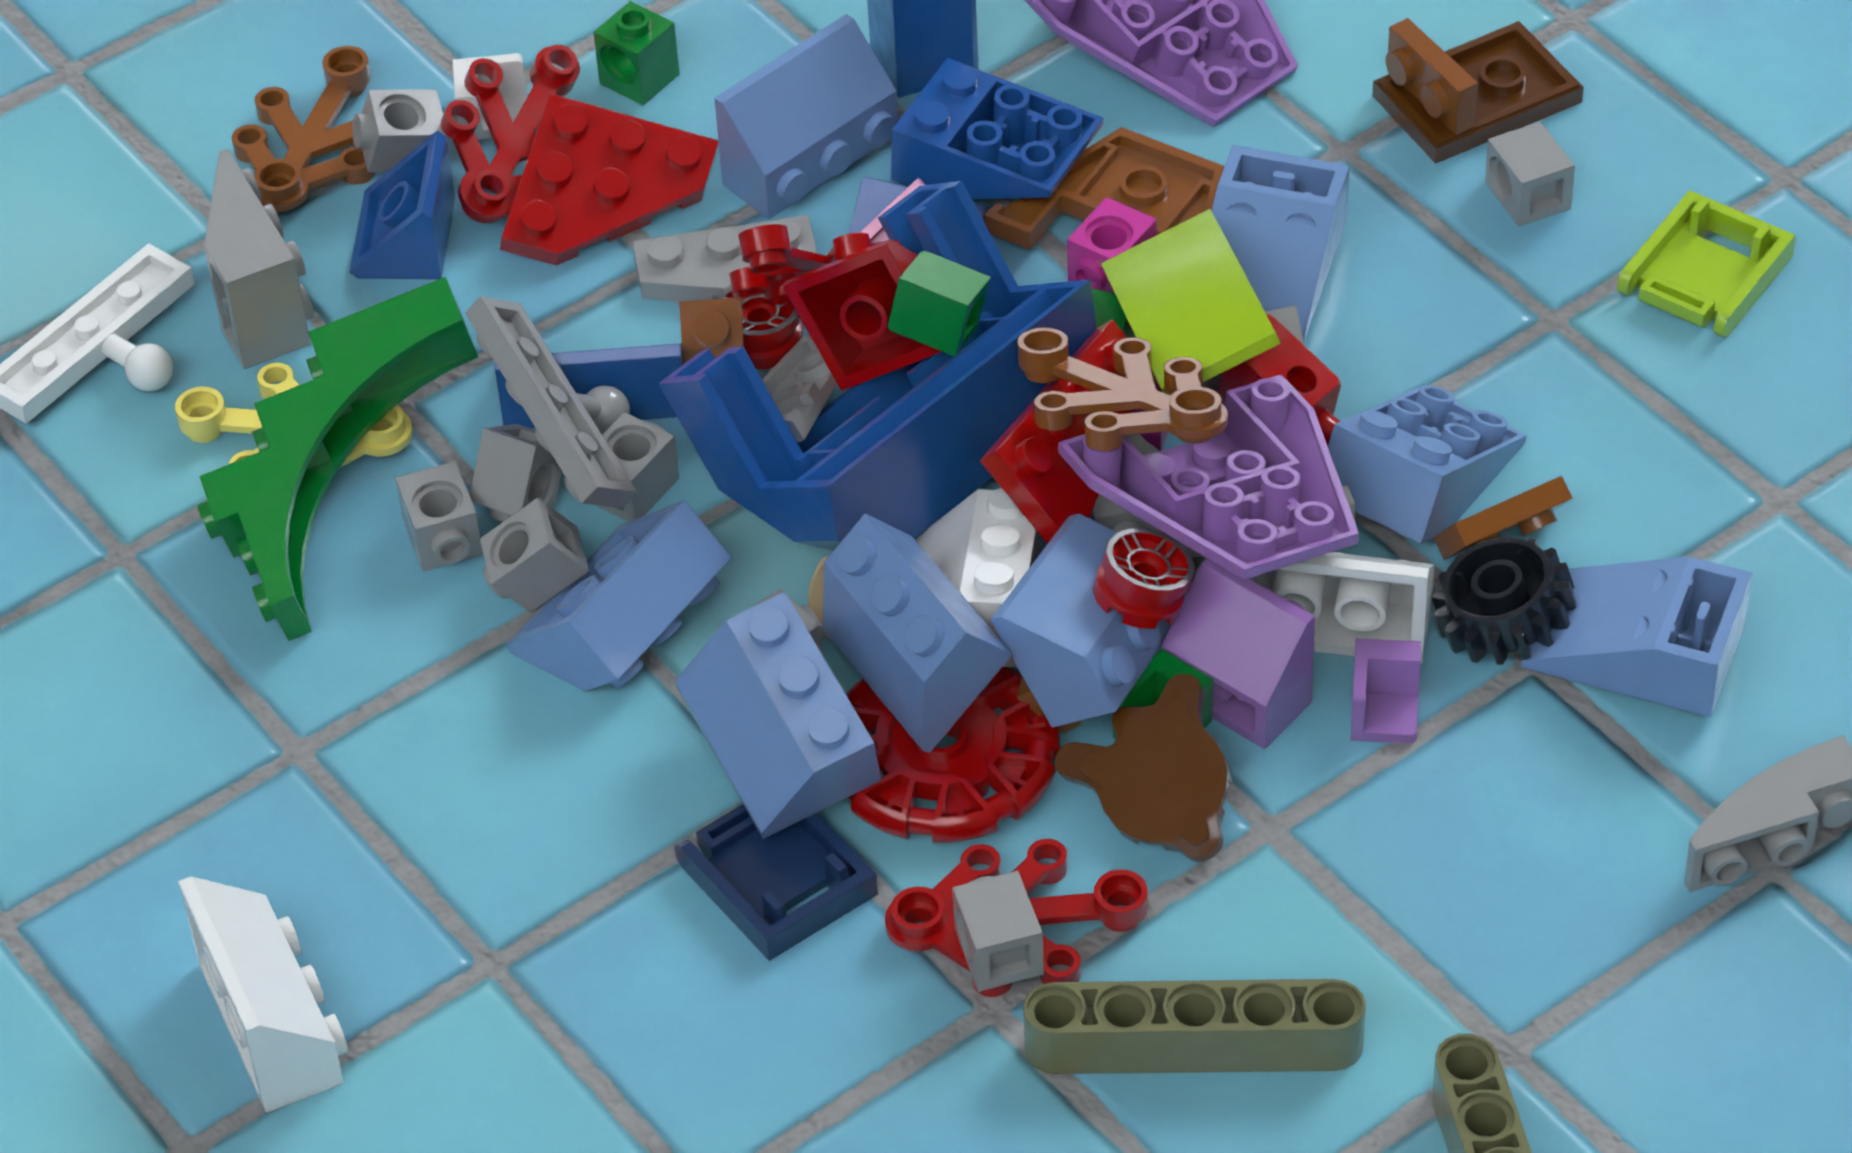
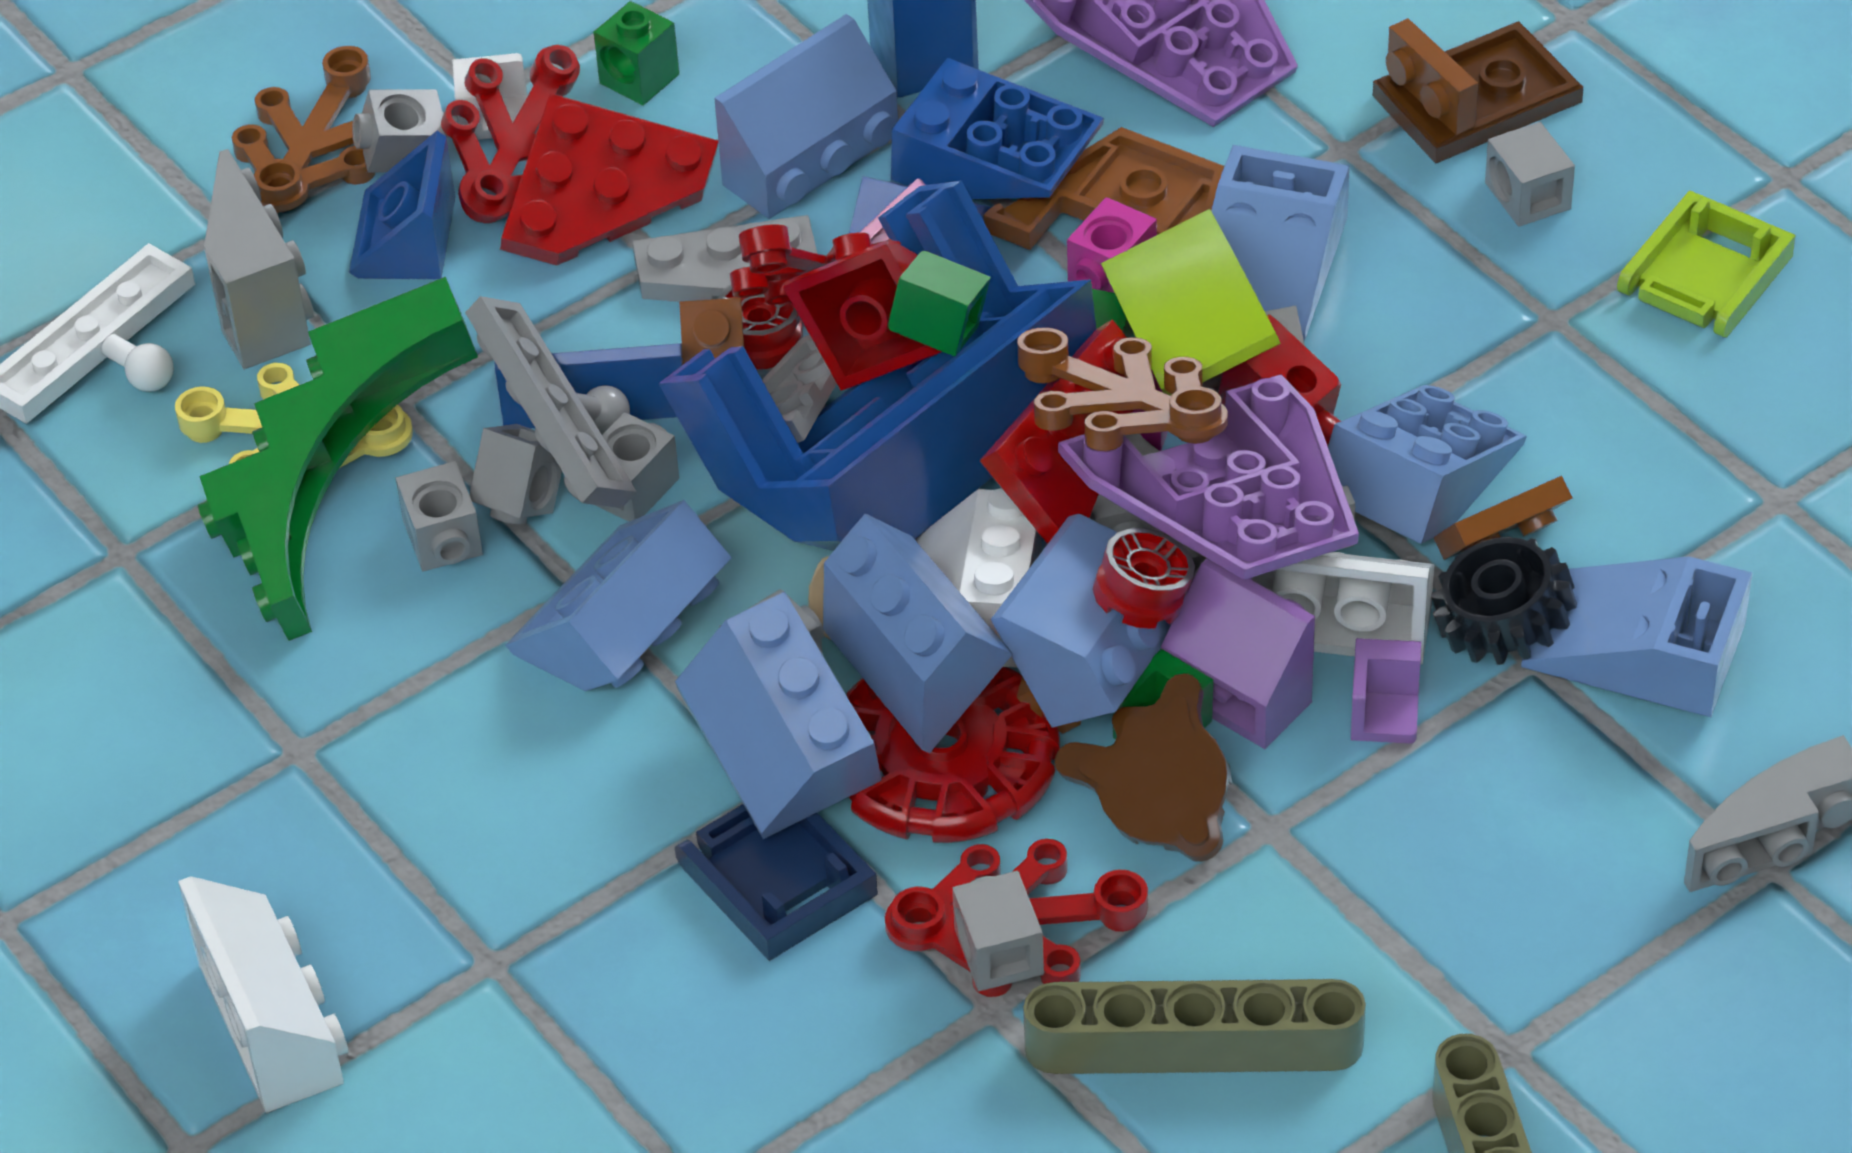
light grey brick [480,498,589,612] -> none

